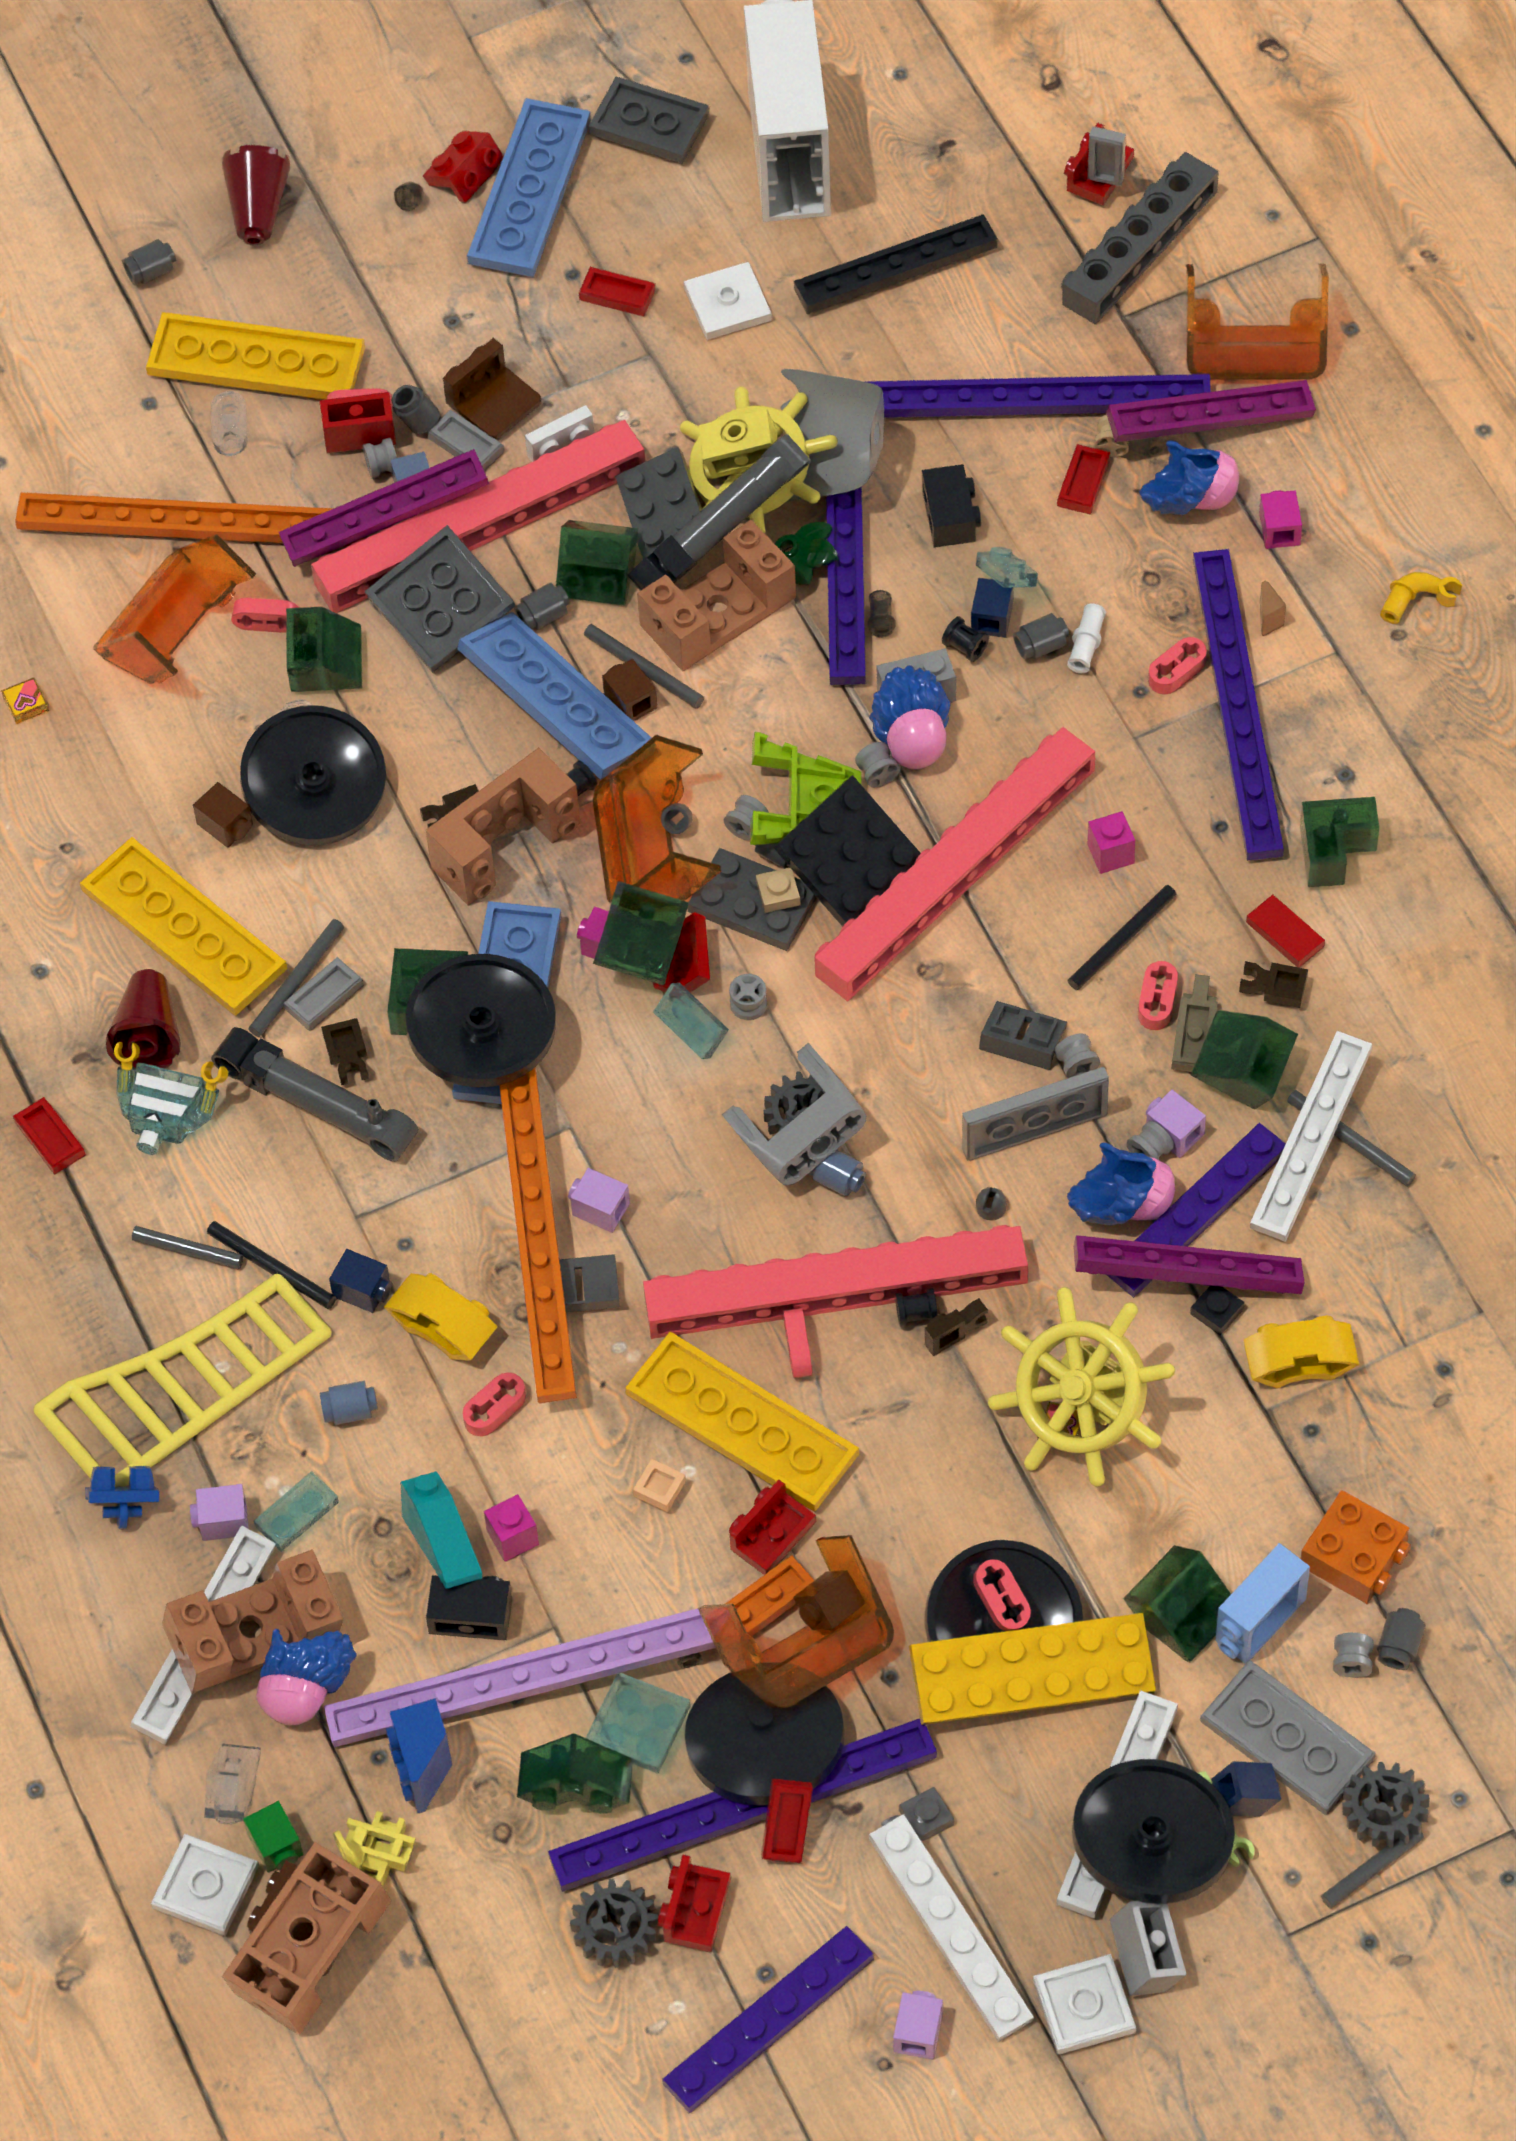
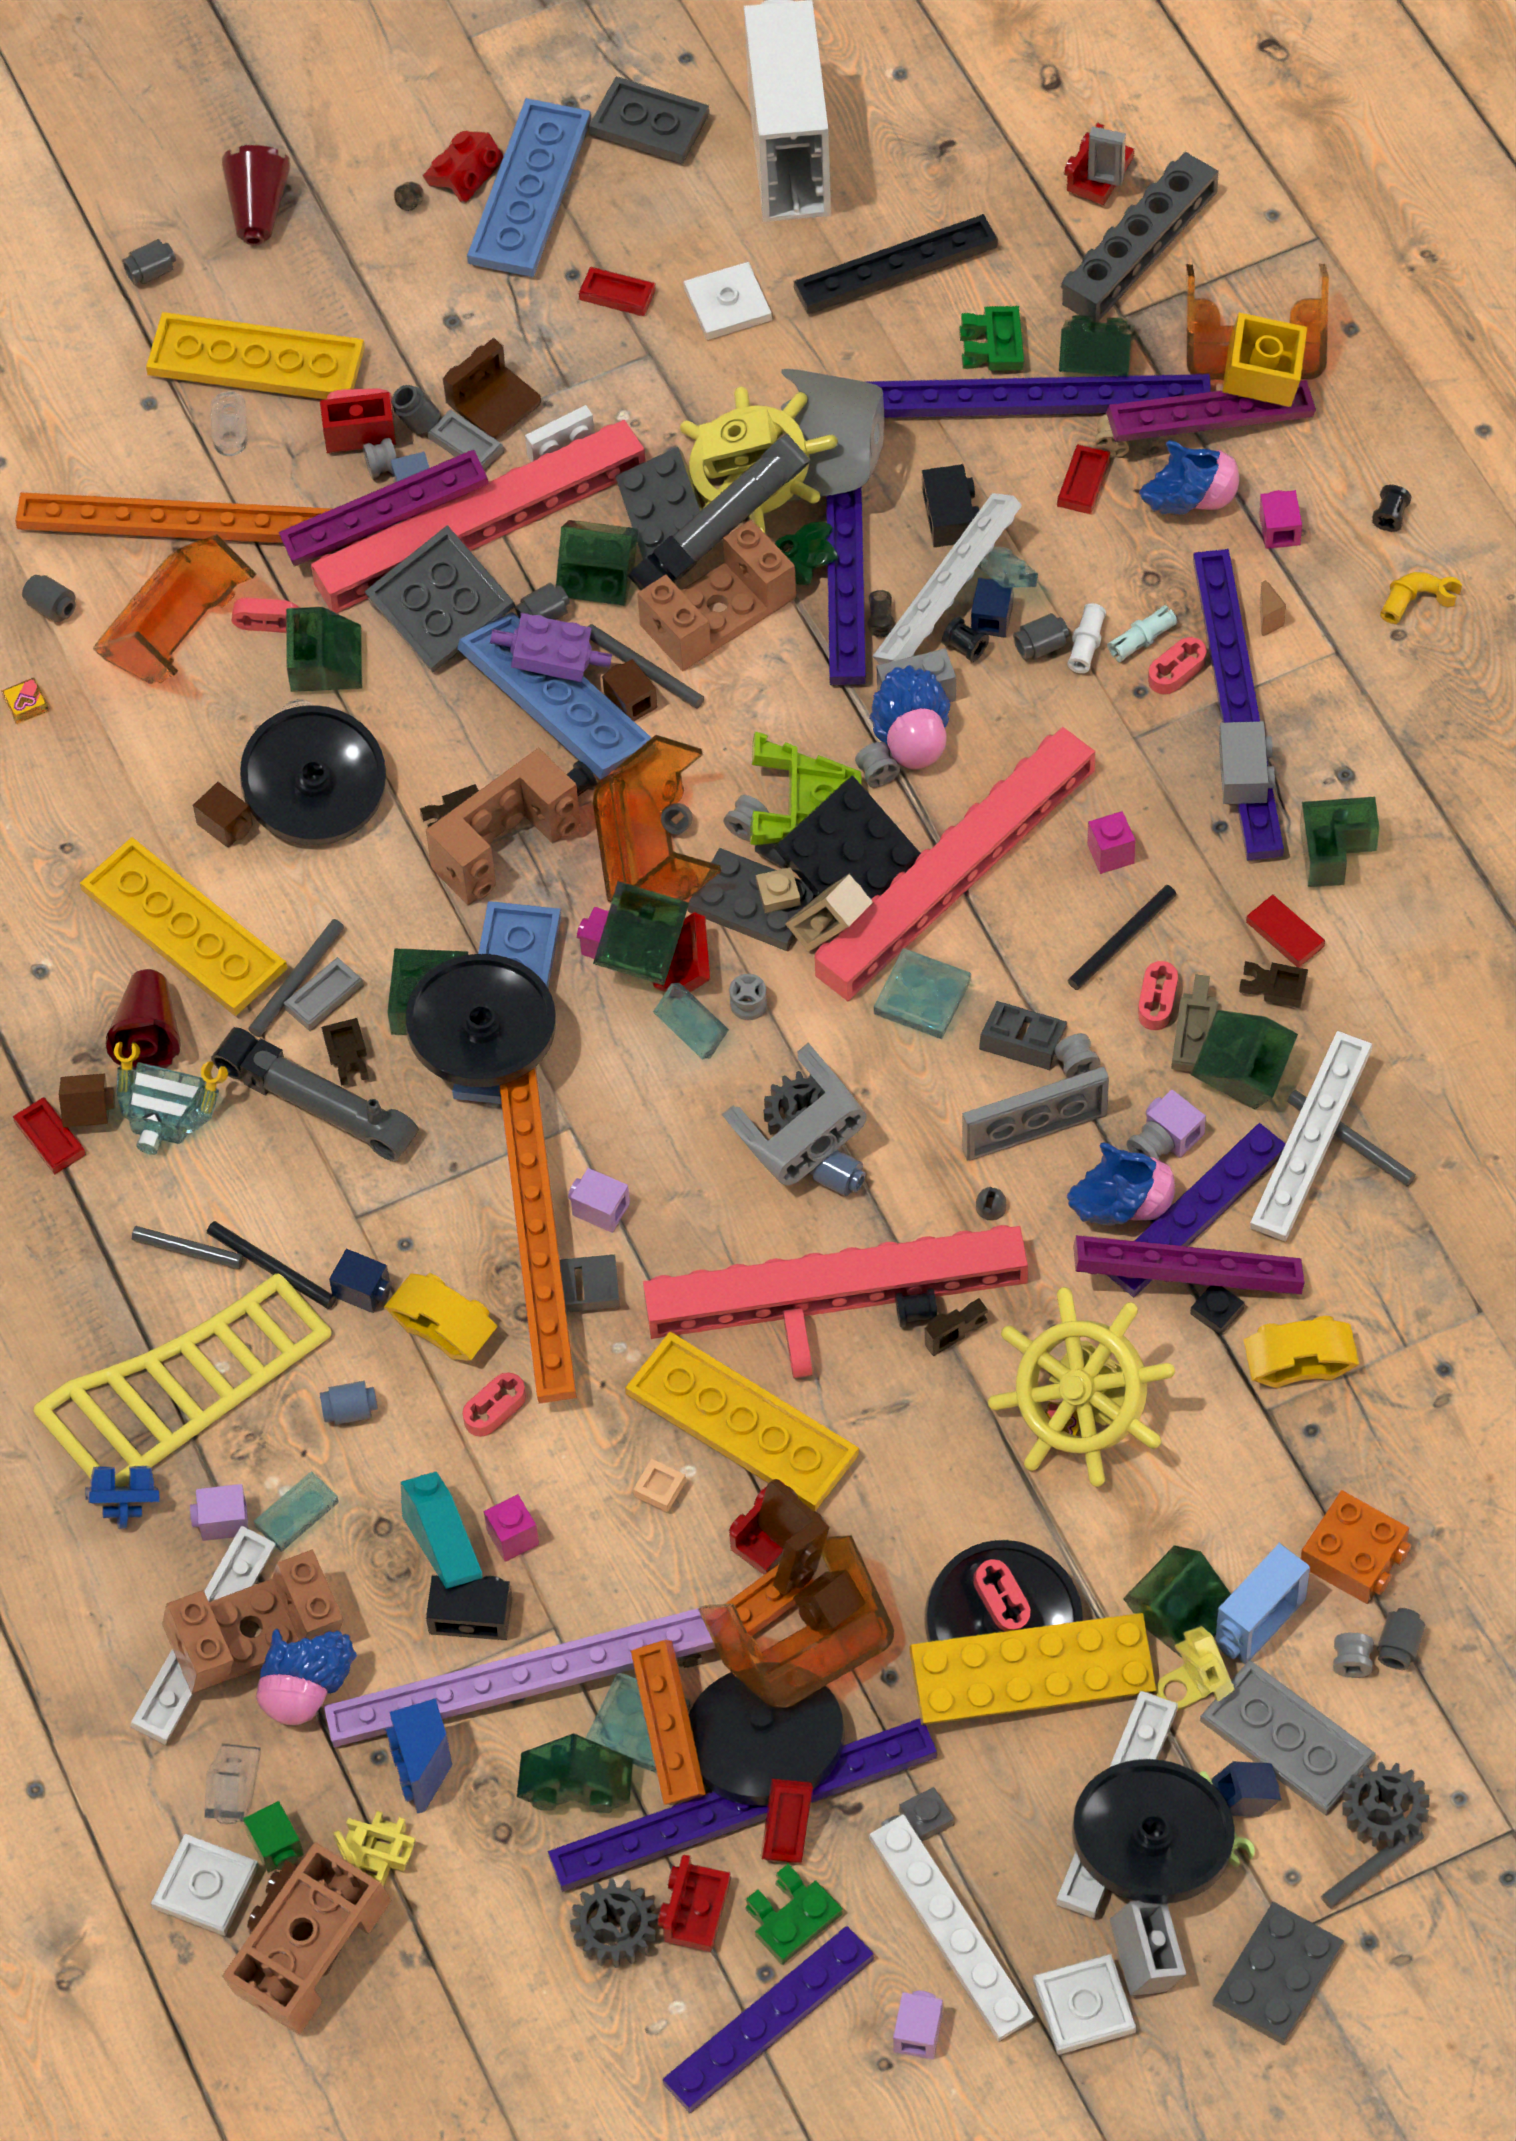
none -> dark grey brick [22,575,76,622]
none -> reddish brown brick [58,1073,115,1127]
none -> medium lavender plate [490,613,612,682]
none -> orange plate [630,1640,706,1806]
none -> green plate [745,1864,843,1965]
none -> reddish brown bracket [757,1479,830,1595]
none -> tan slope [785,874,873,952]
none -> white plate [872,493,1022,665]
none -> clear light blue plate [874,948,971,1039]
none -> green plate [959,306,1024,371]
none -> clear green slope [1059,315,1135,376]
none -> light aqua pin [1107,605,1177,662]
none -> light yellow piece [1156,1626,1235,1711]
none -> dark grey plate [1212,1901,1344,2045]
none -> light grey brick [1219,721,1275,804]
none -> yellow brick [1222,312,1307,407]
none -> black bush [1372,484,1412,532]

